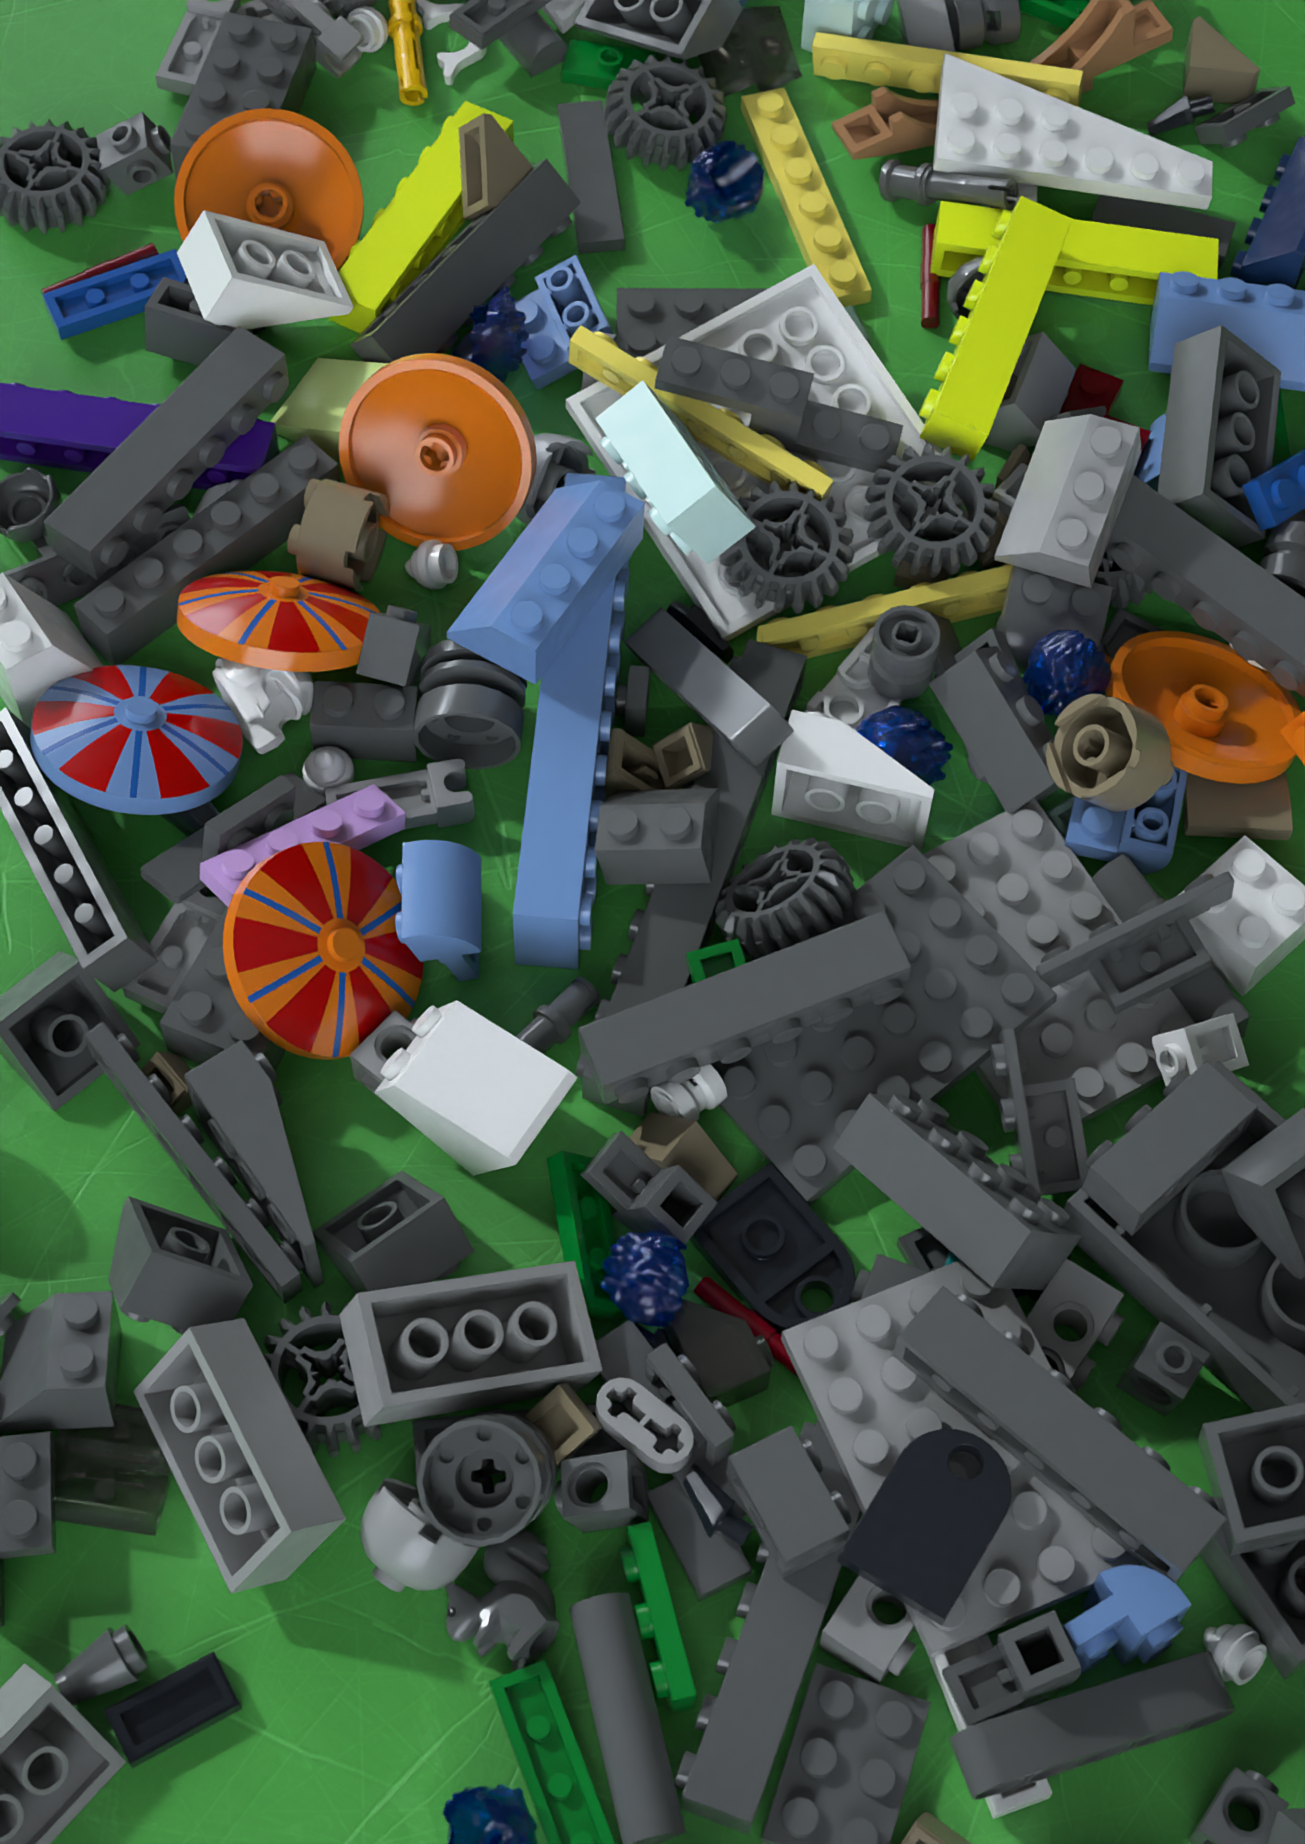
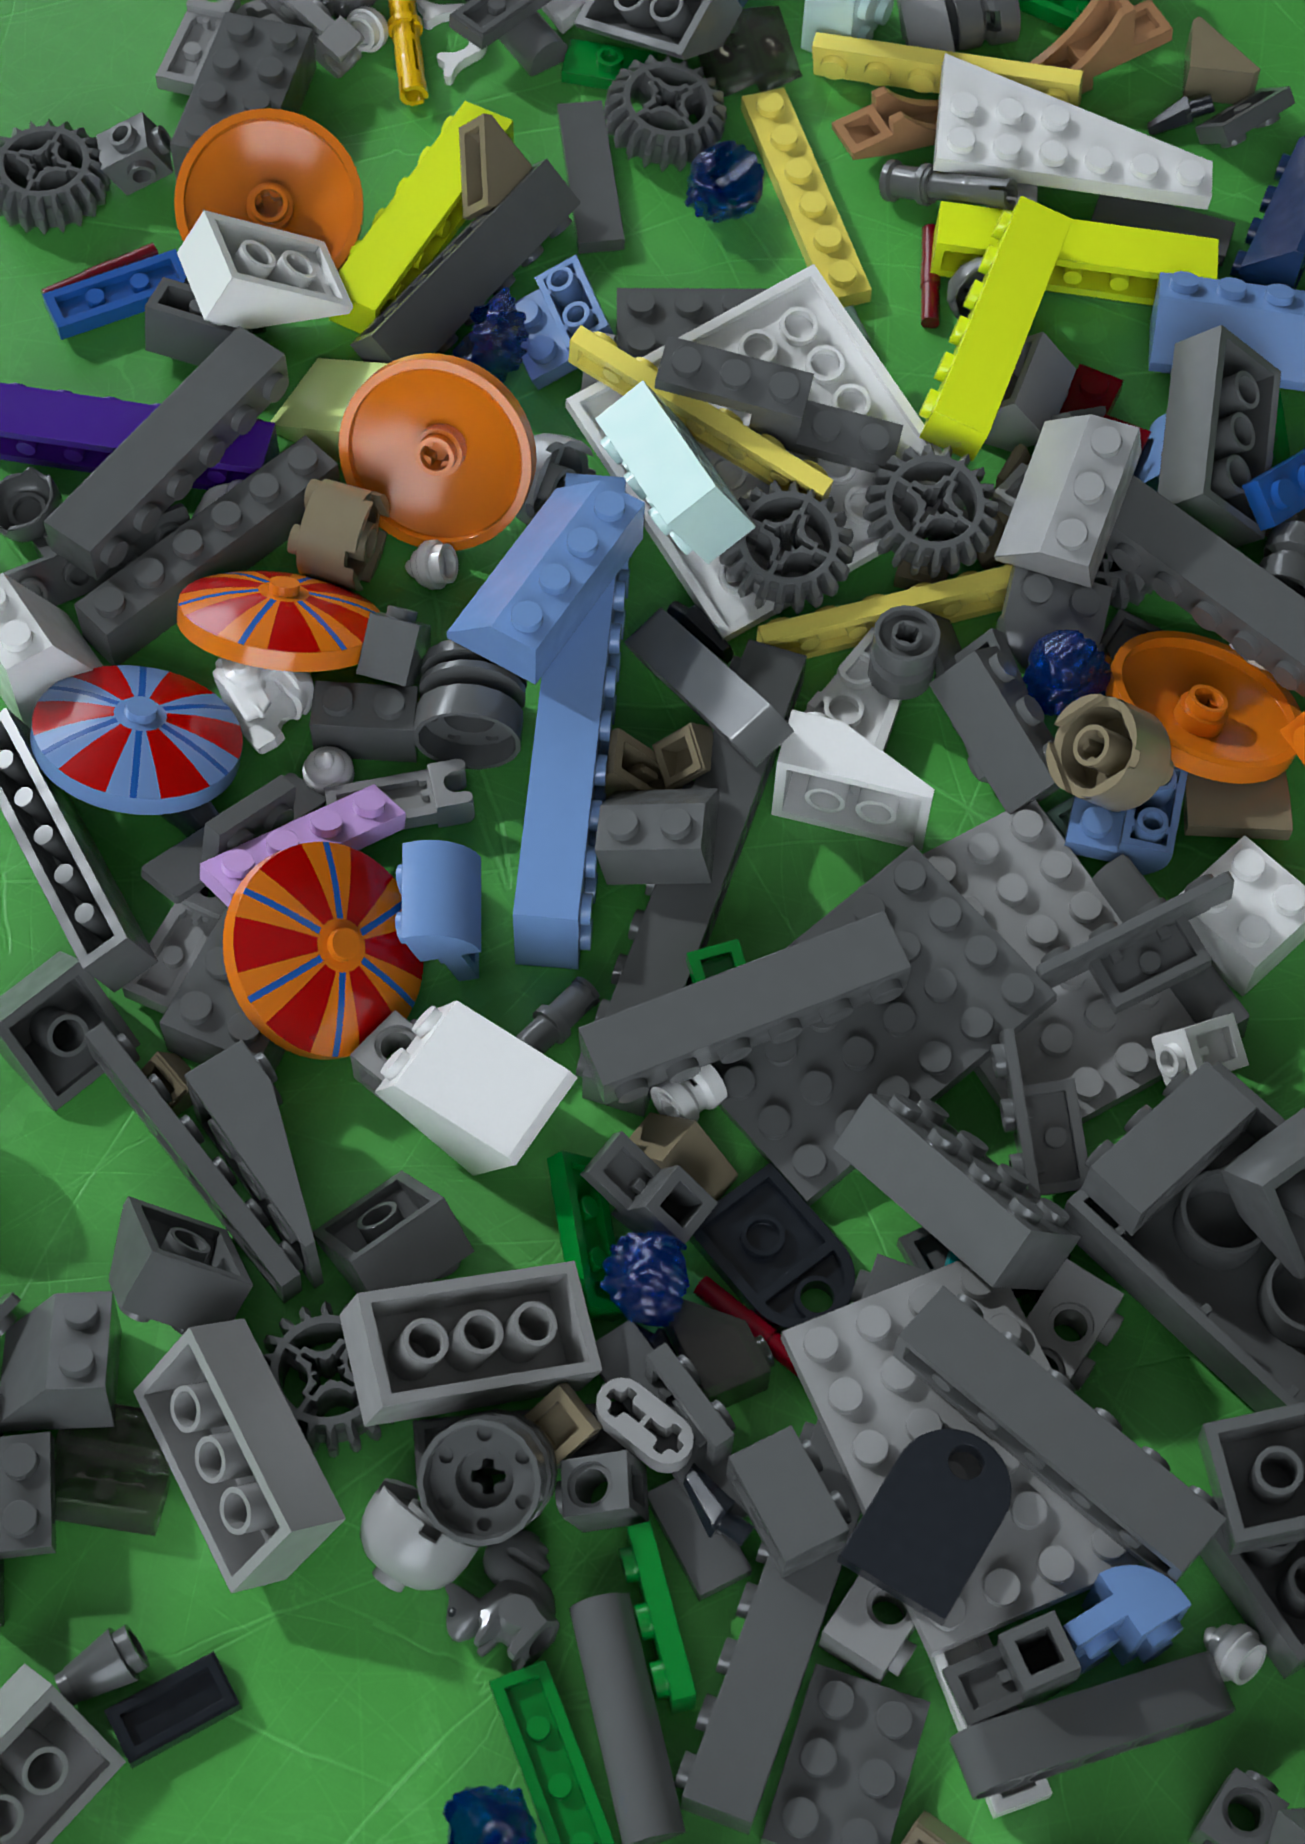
dark grey plate [616,665,650,737] -> none
dark grey gear [715,838,857,961] -> none
clear blue hair [855,705,954,786] -> none
dark grey brick [1116,1321,1210,1416] -> none

